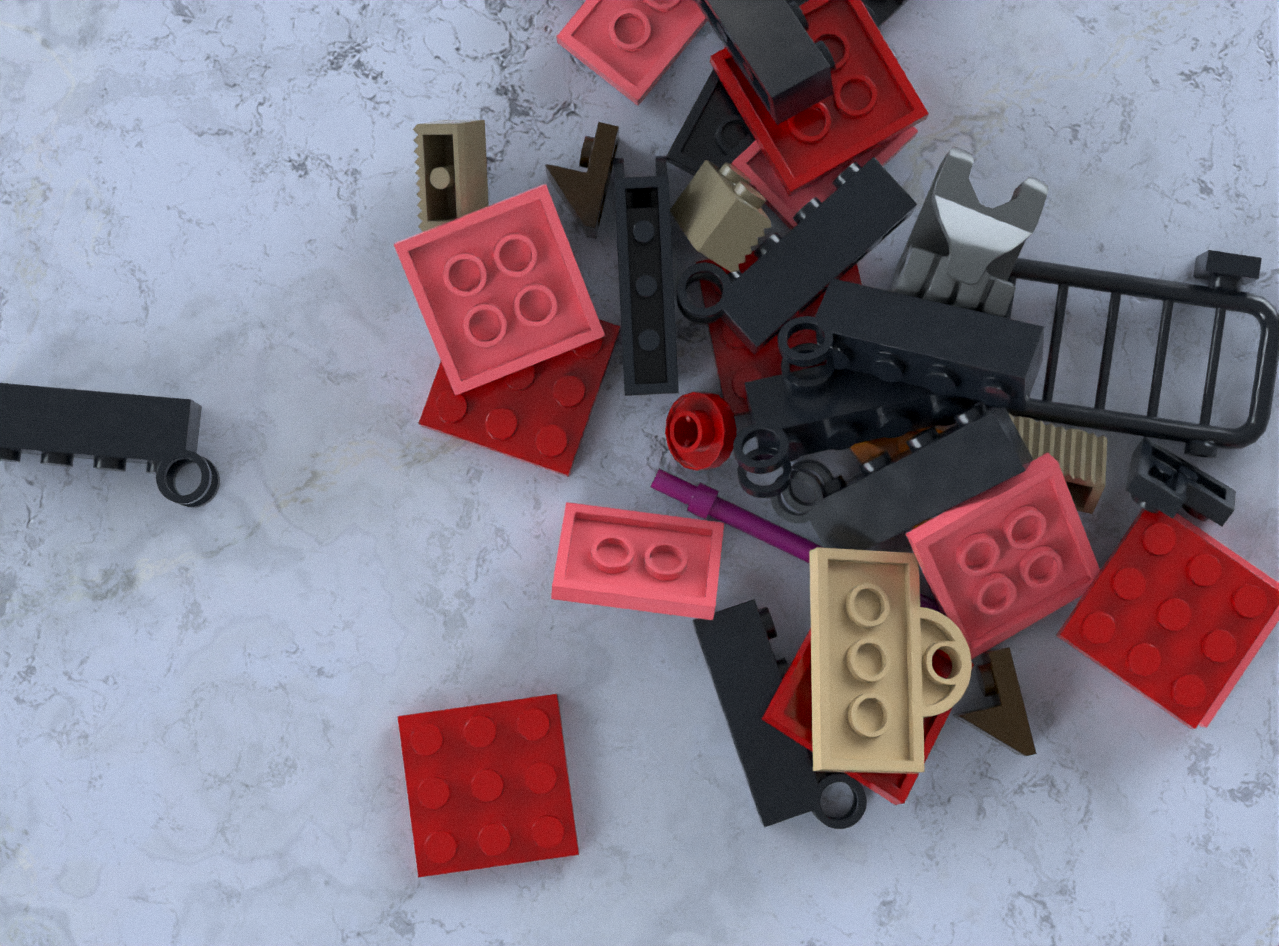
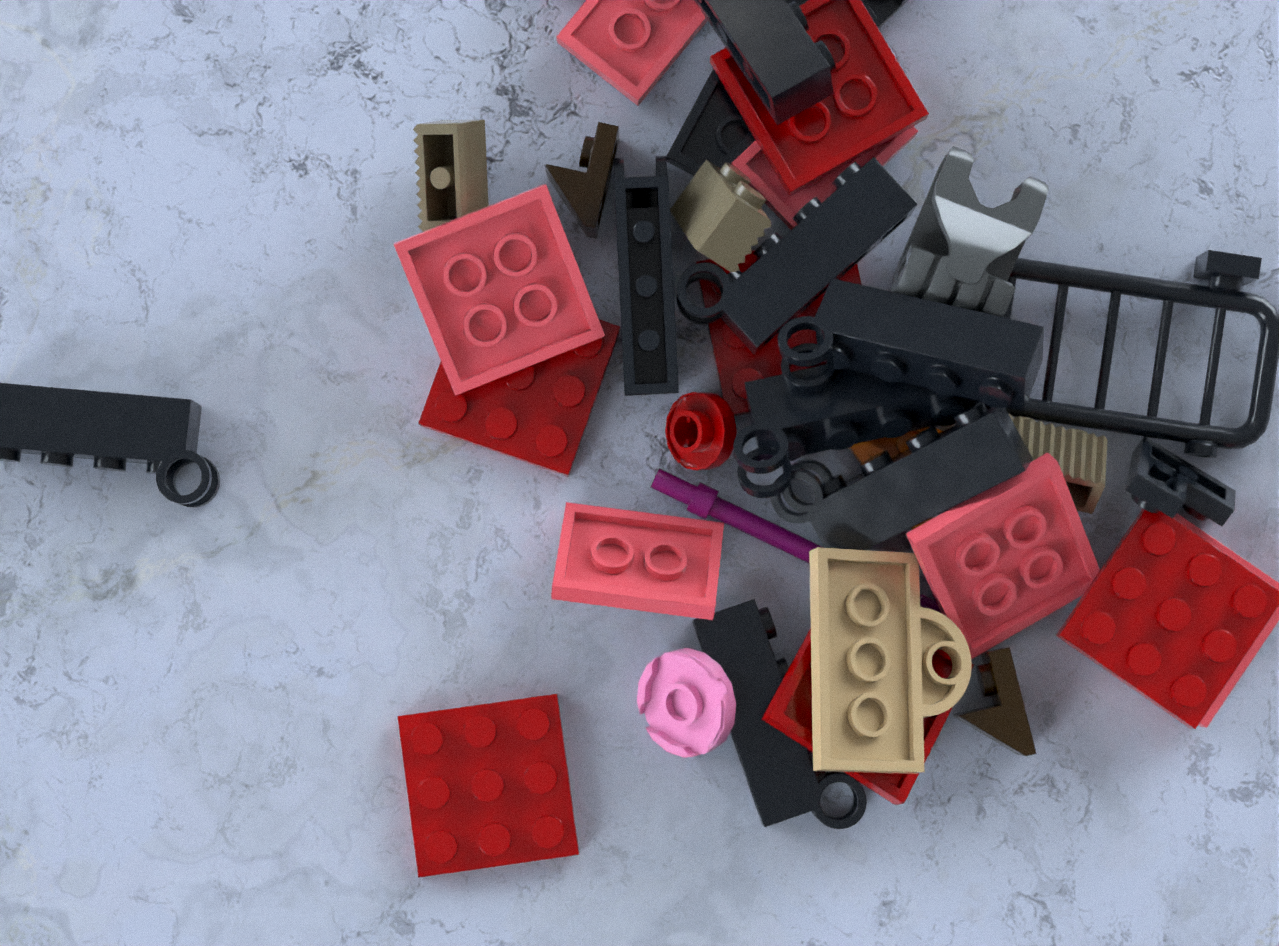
none -> bright pink tile [637,648,736,758]

